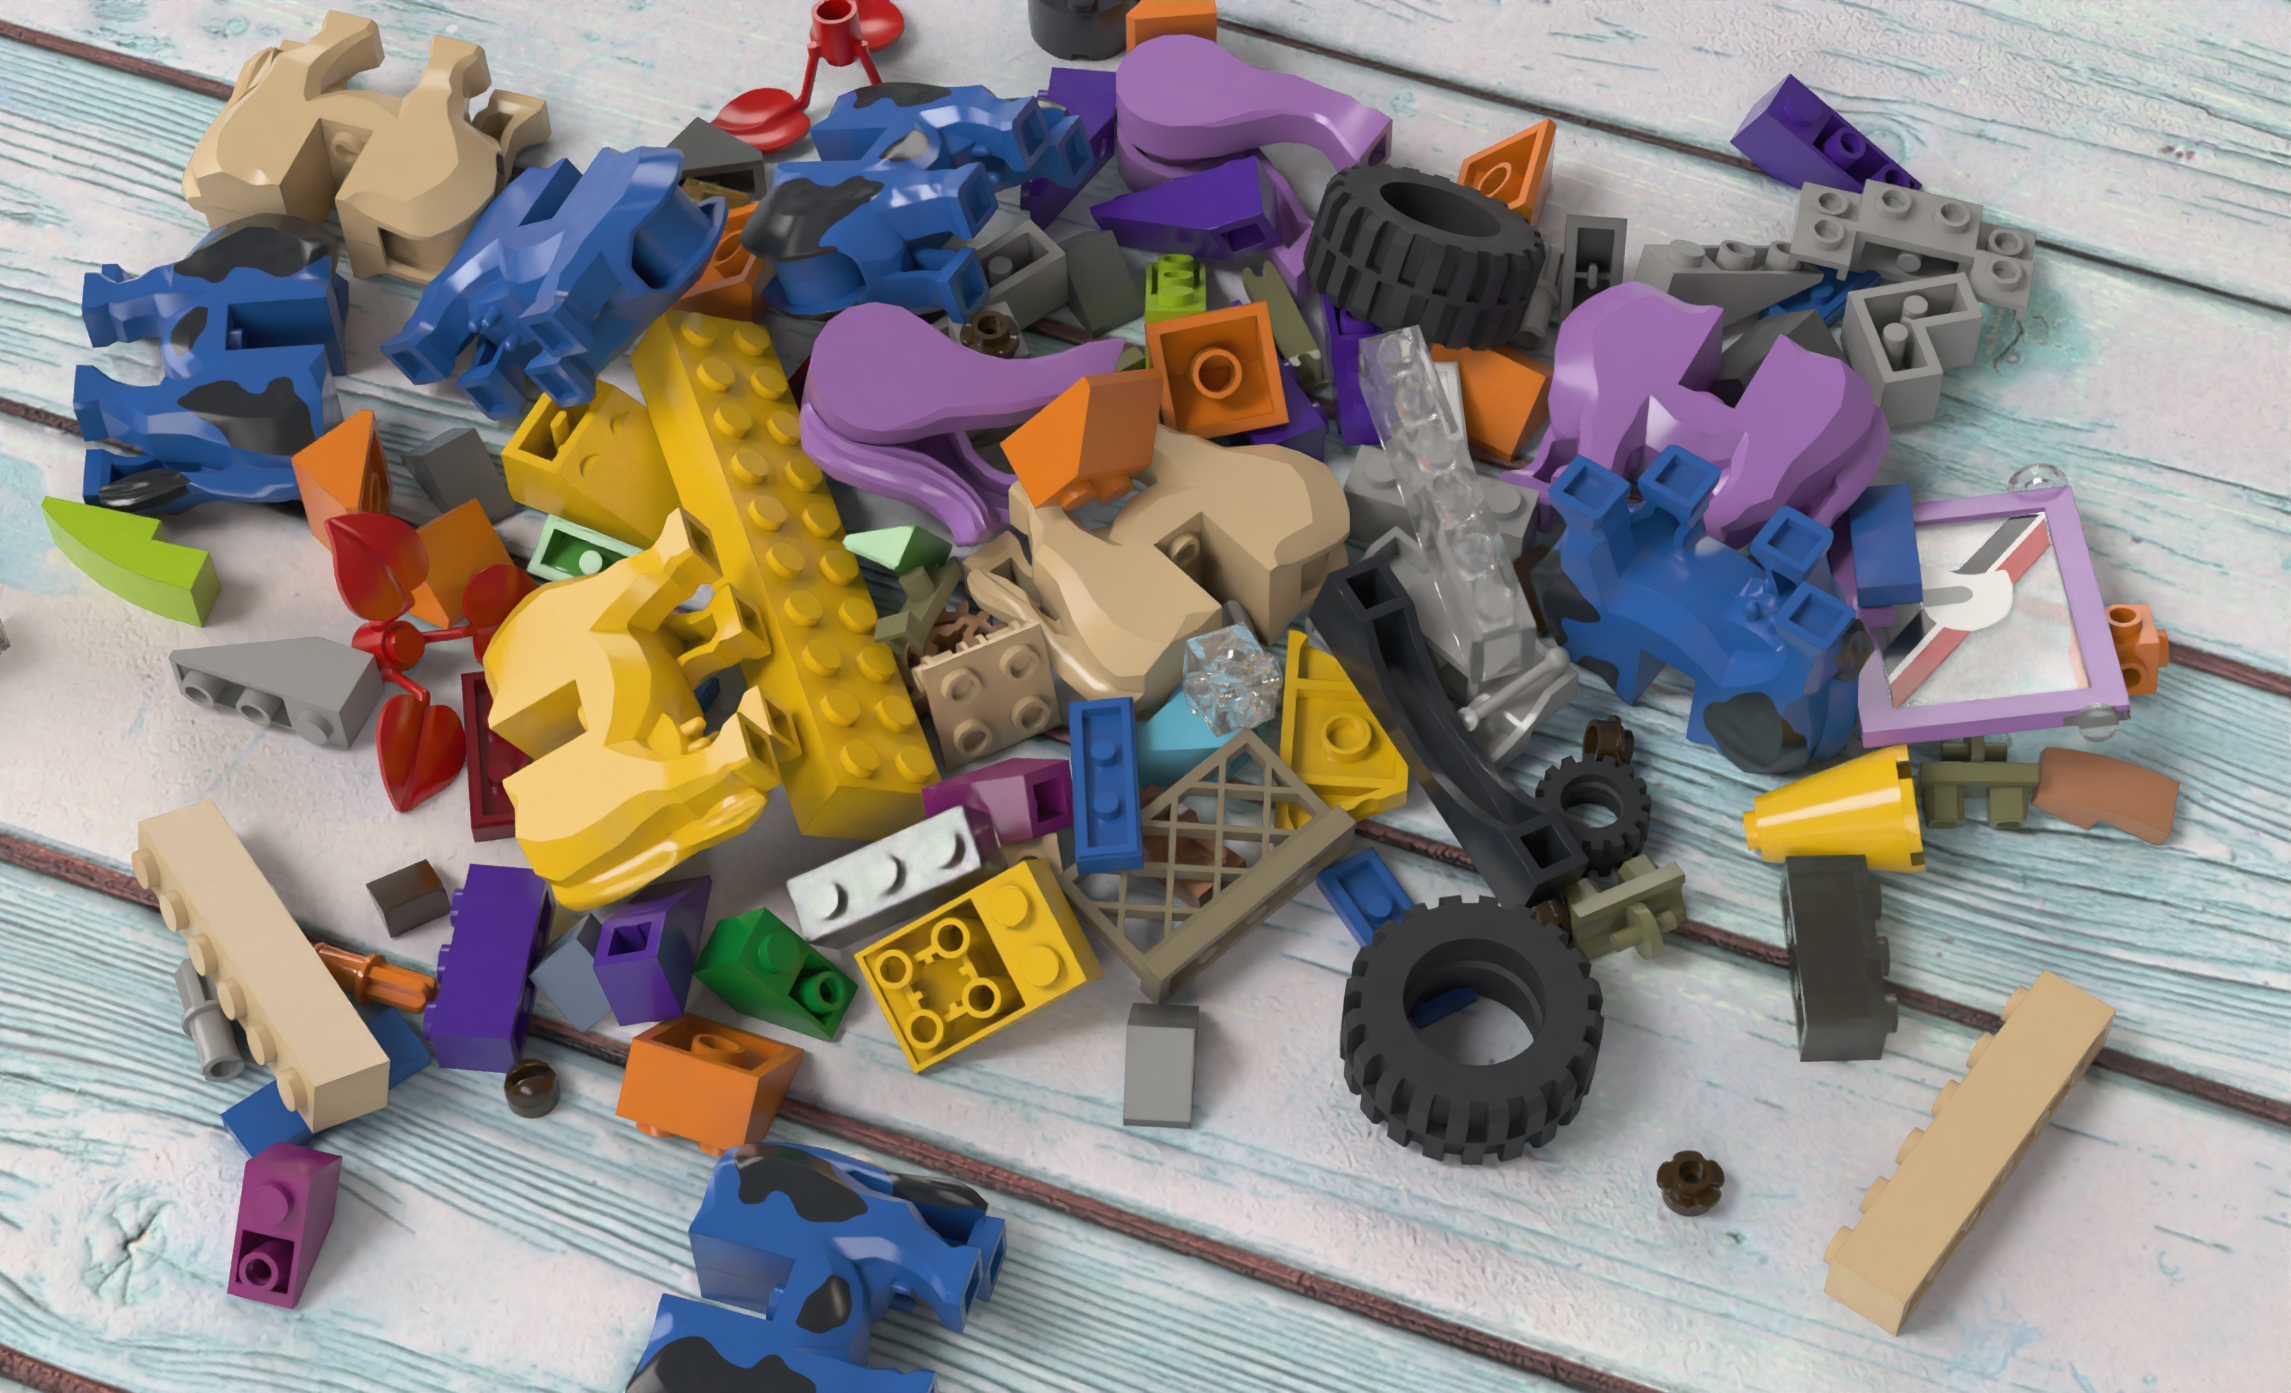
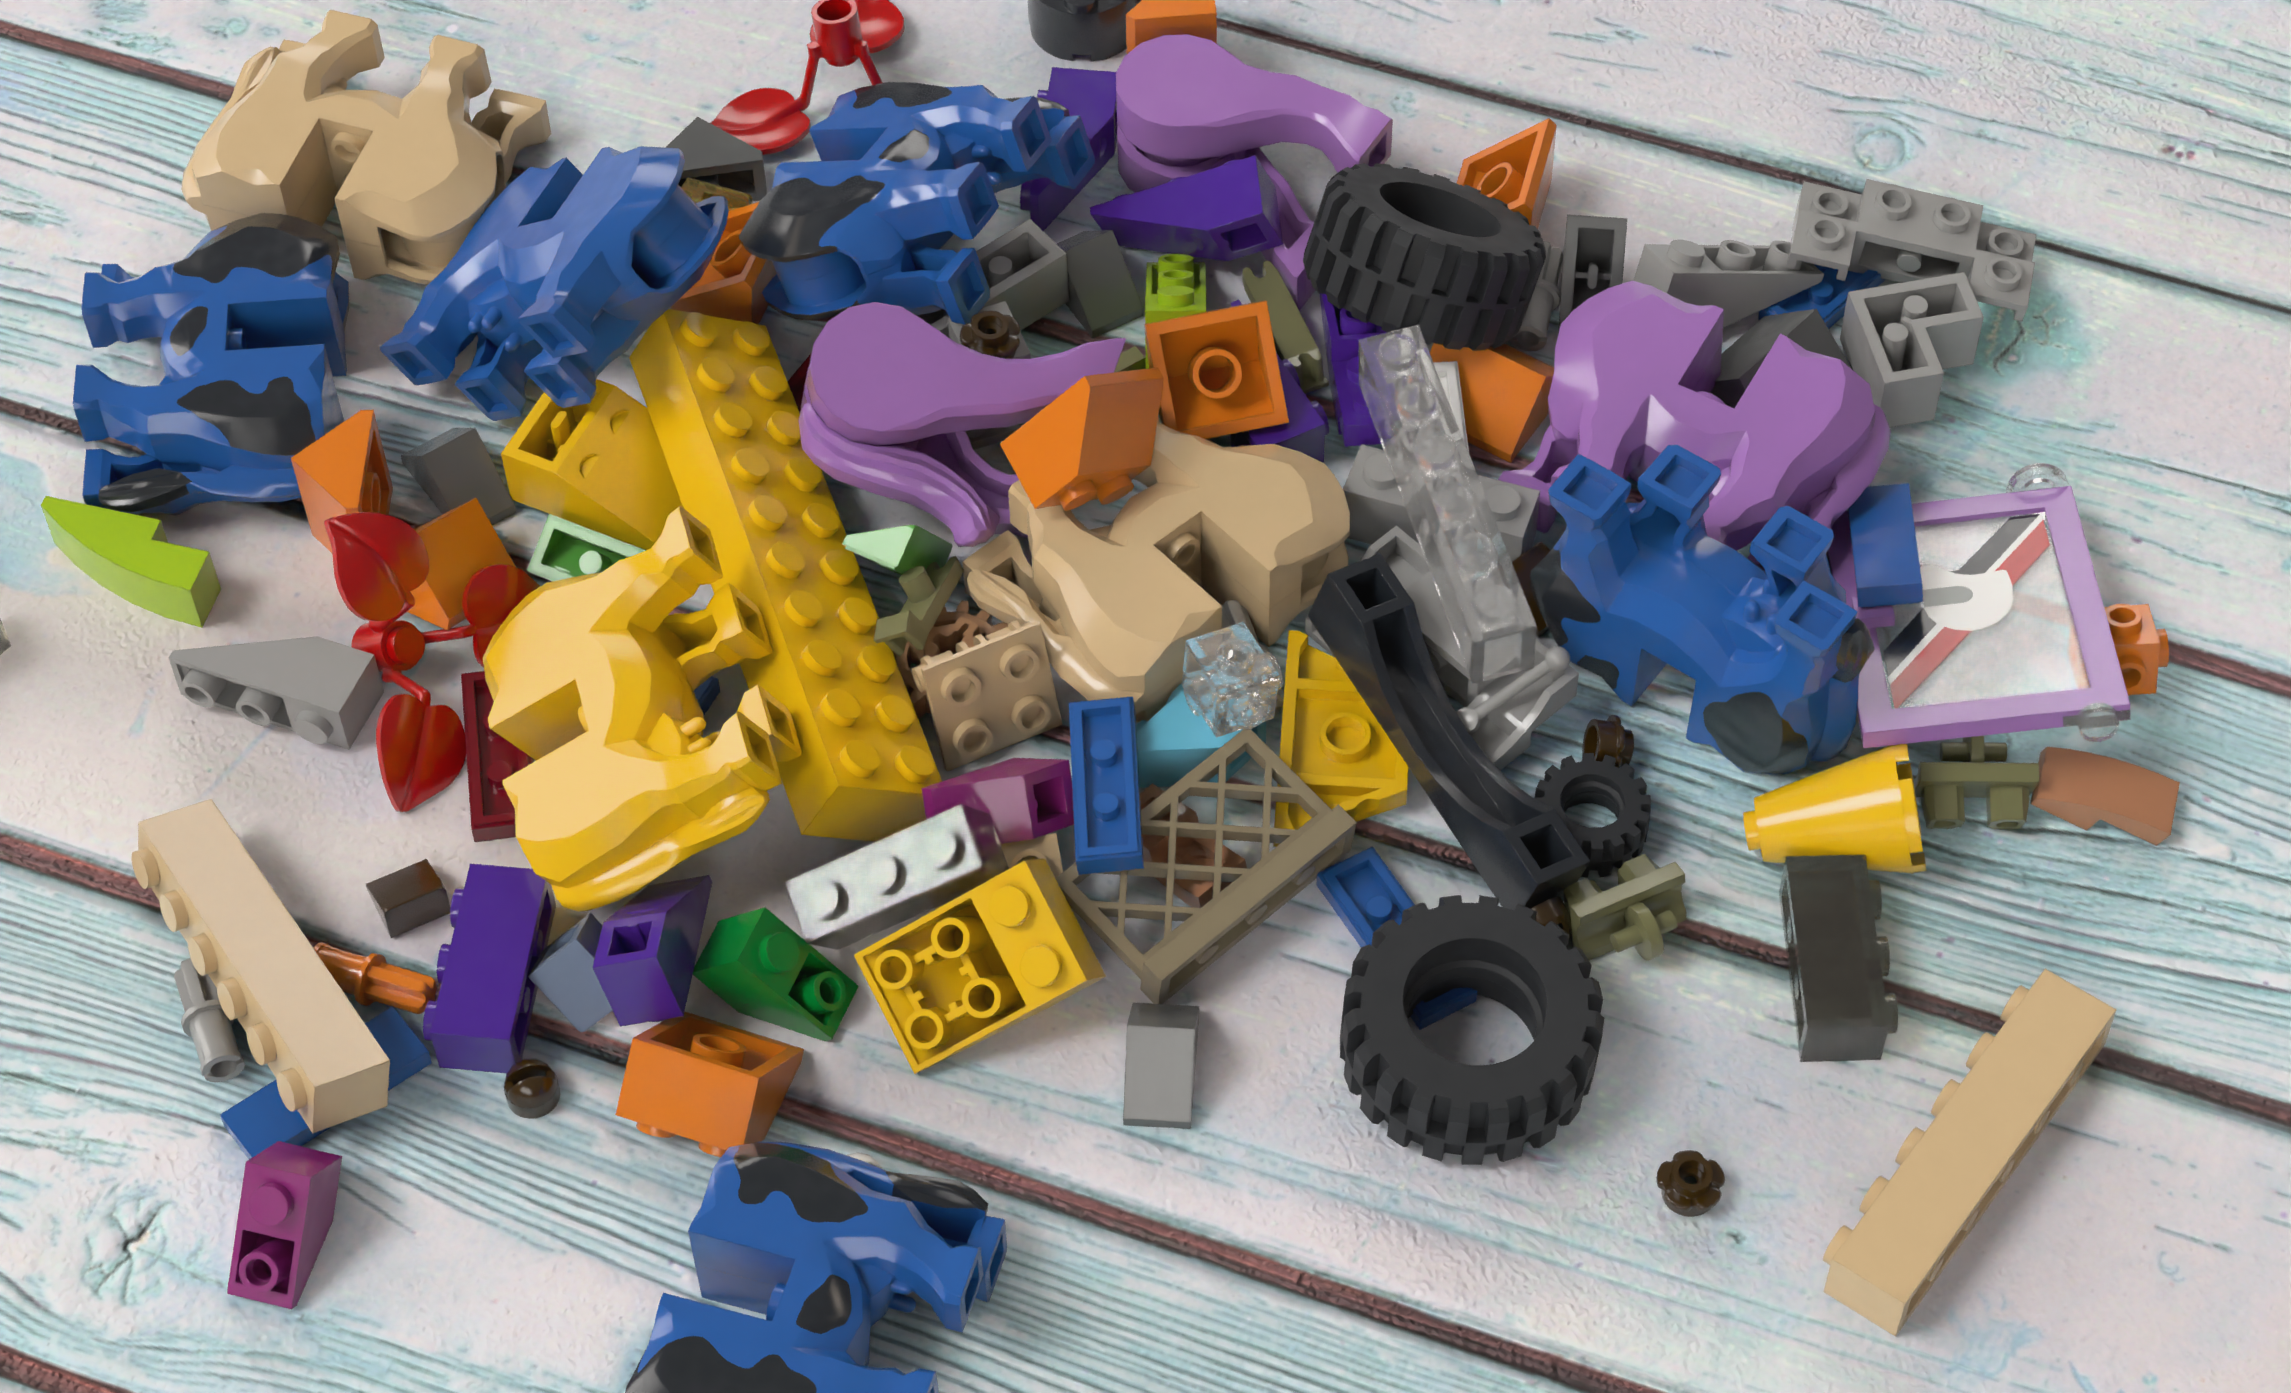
dark purple slope [1730,74,1922,194] -> none

